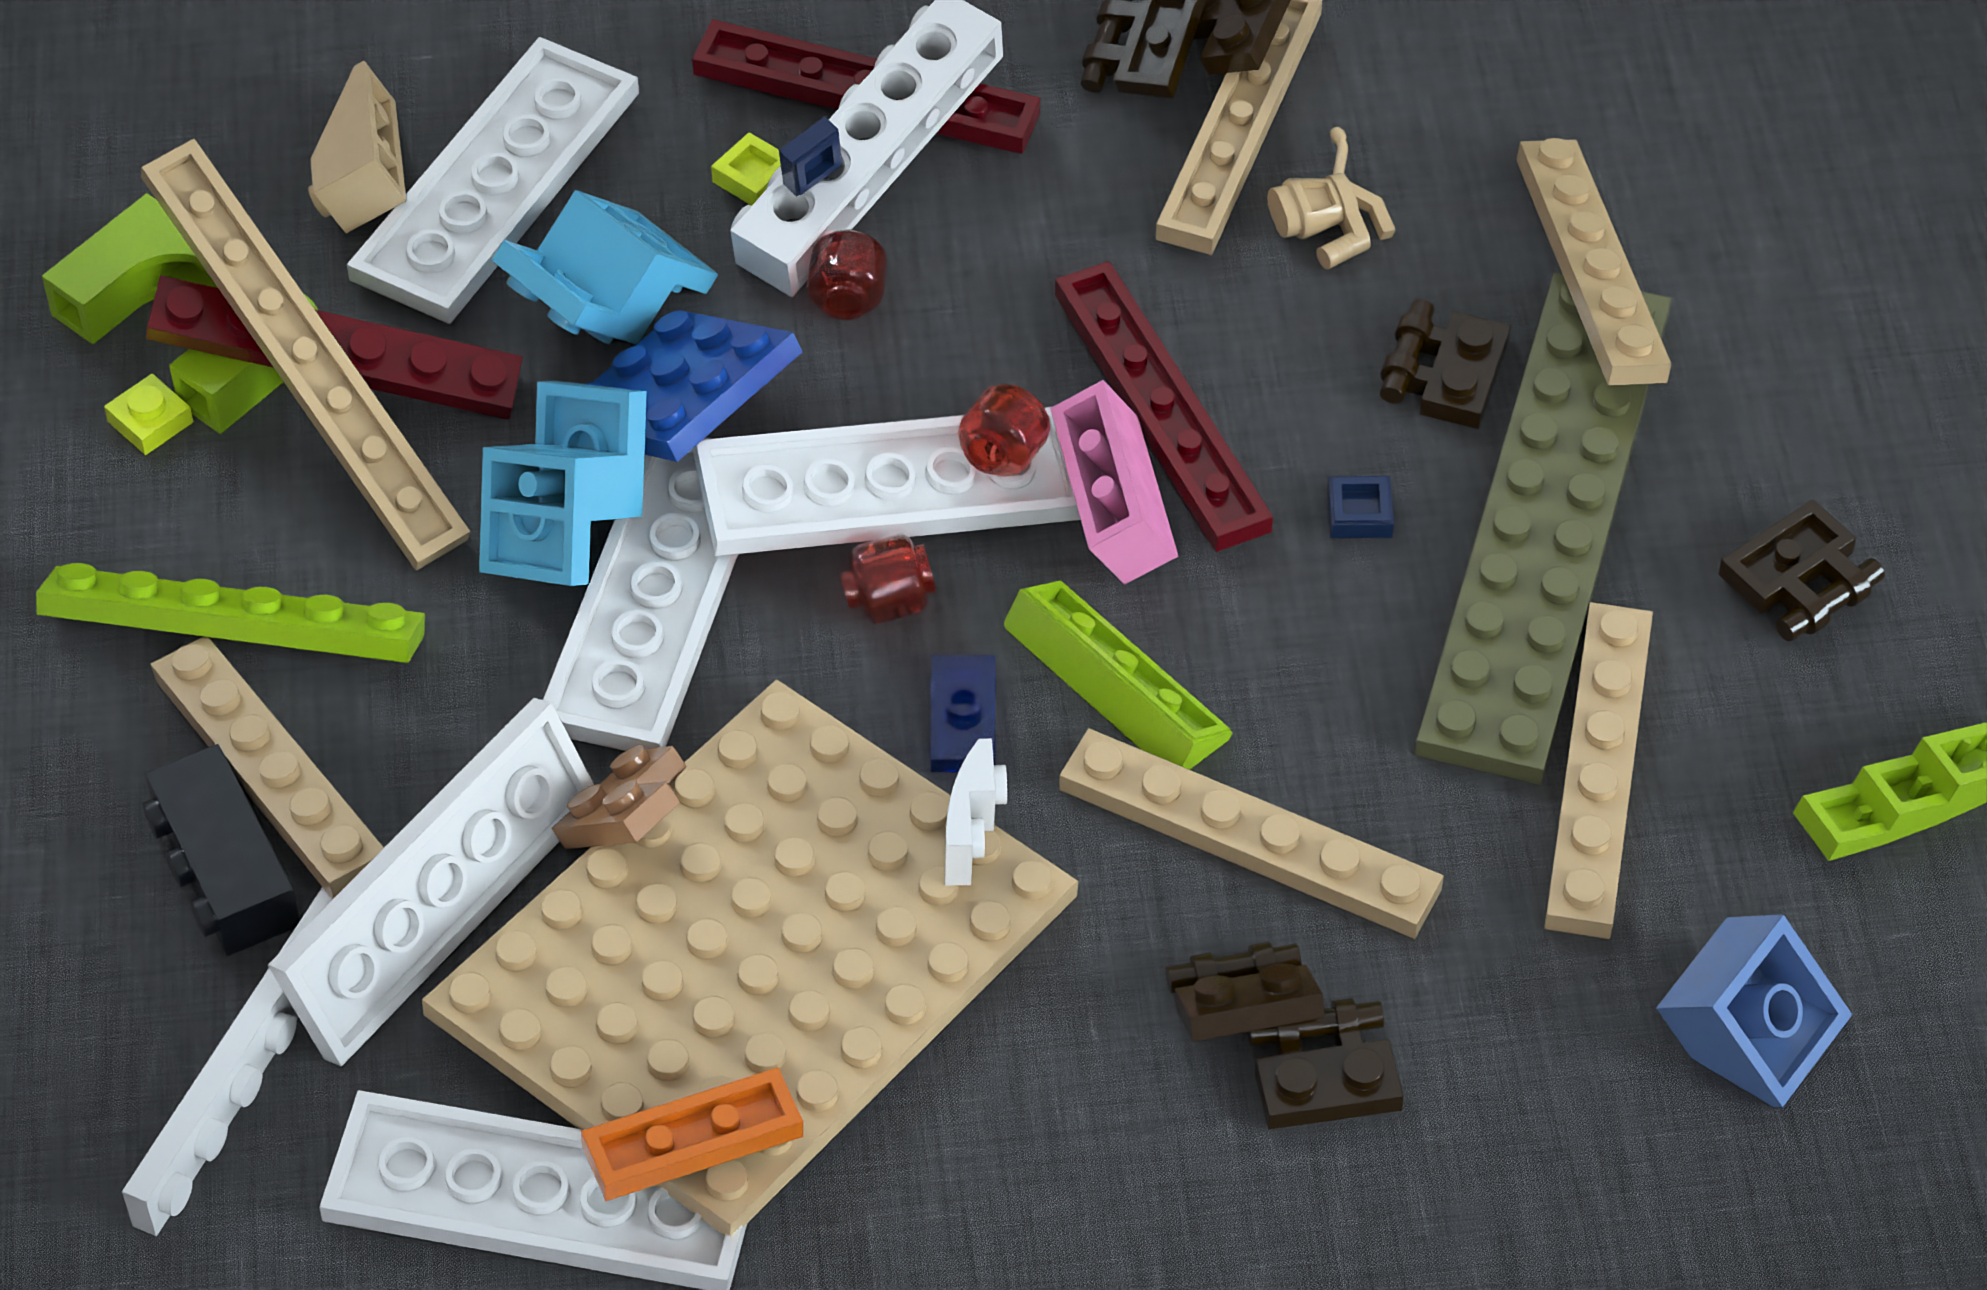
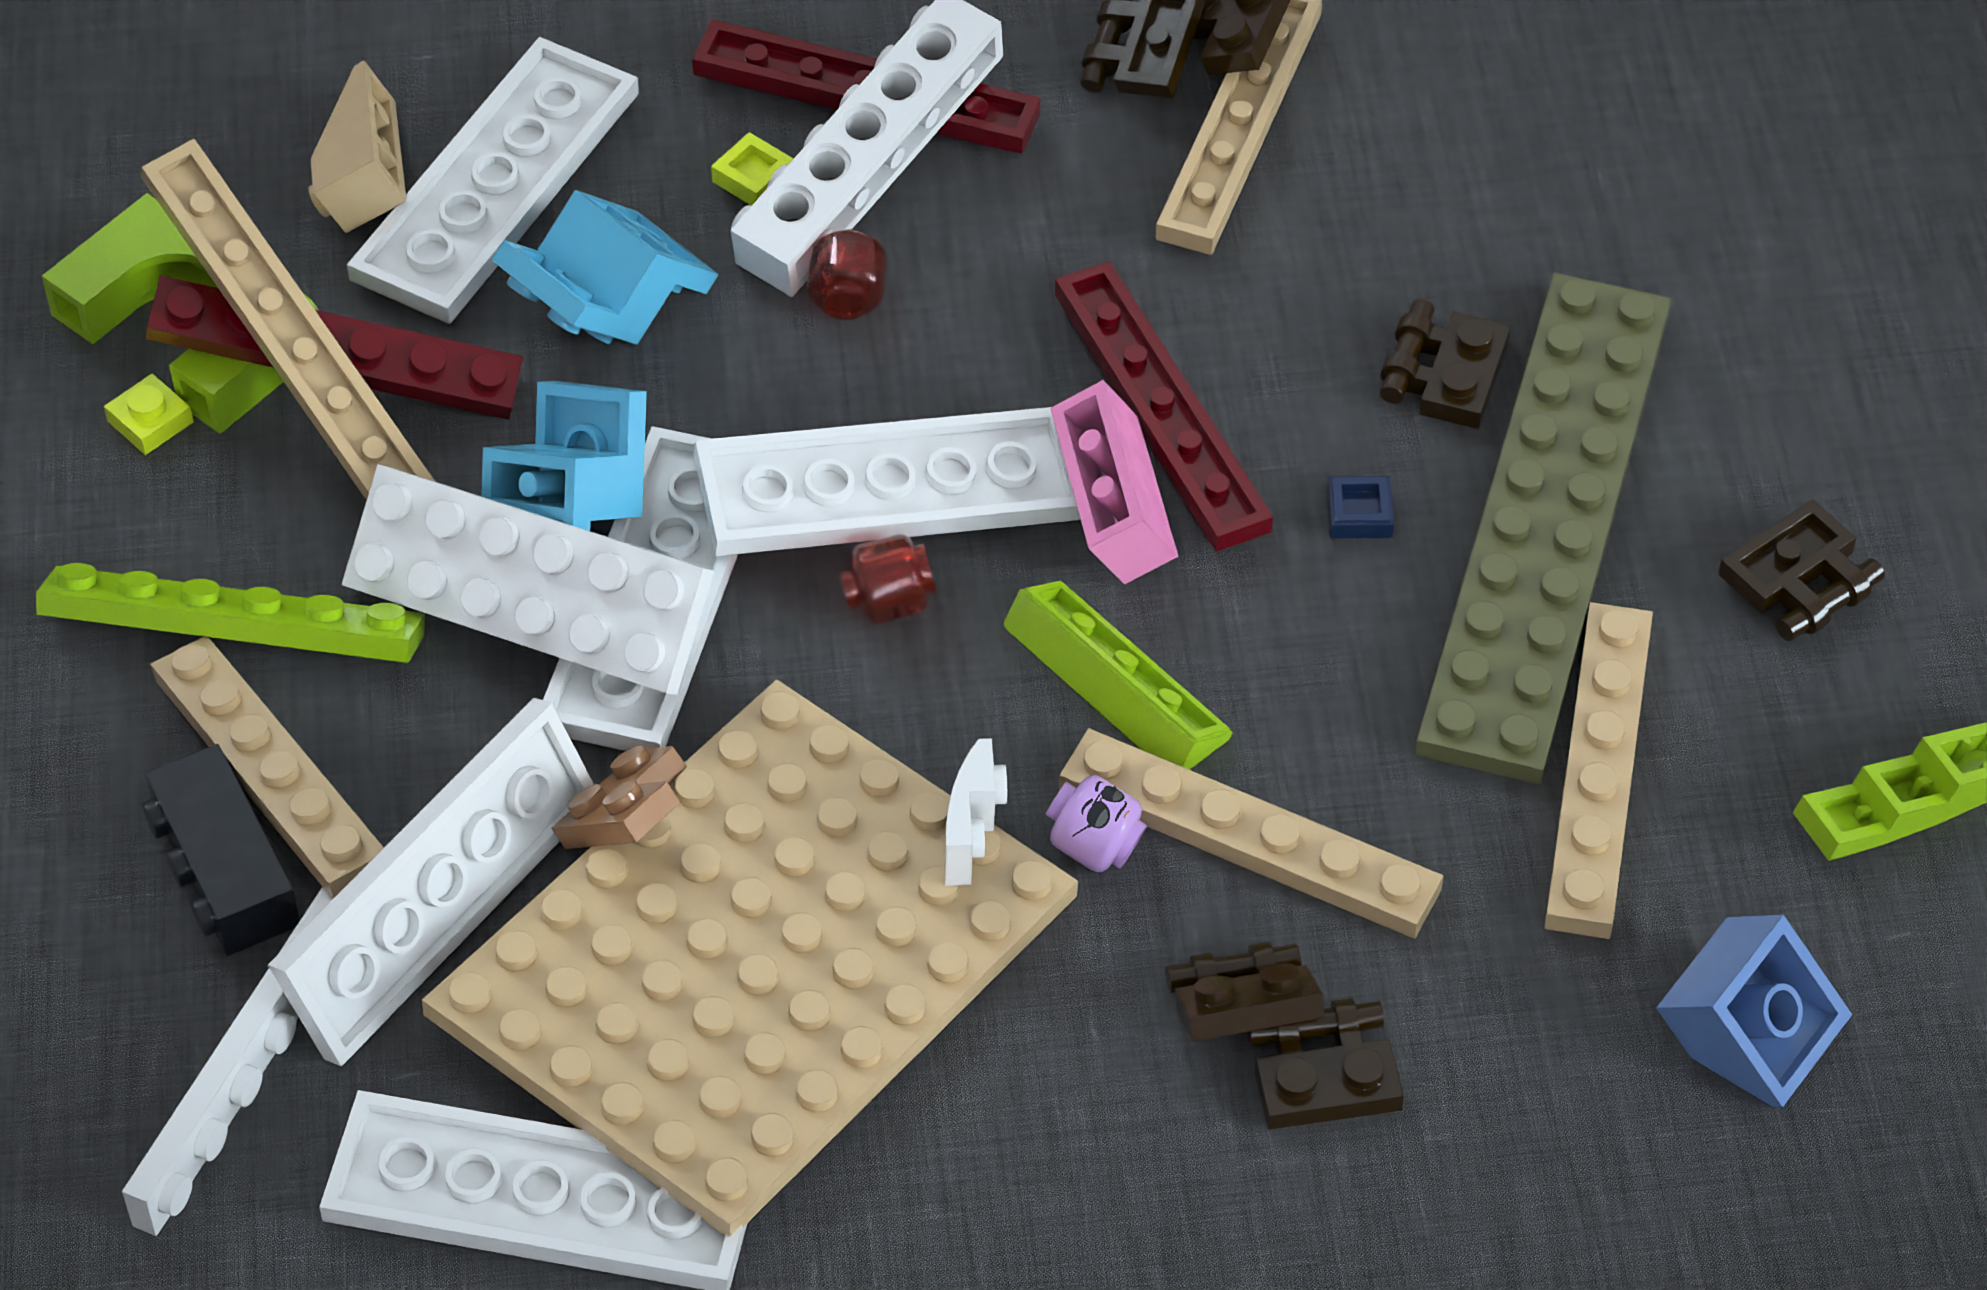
orange plate [581,1067,803,1202] -> none
blue plate [586,310,802,462] -> none
dark blue tile [779,116,842,197] -> none
clear blue plate [930,655,996,772] -> none
clear red head [958,383,1050,477] -> none
tan piece [1267,127,1396,270] -> none
tan plate [1516,138,1671,385] -> none
none -> white plate [341,464,714,695]
none -> lavender head [1045,775,1148,872]

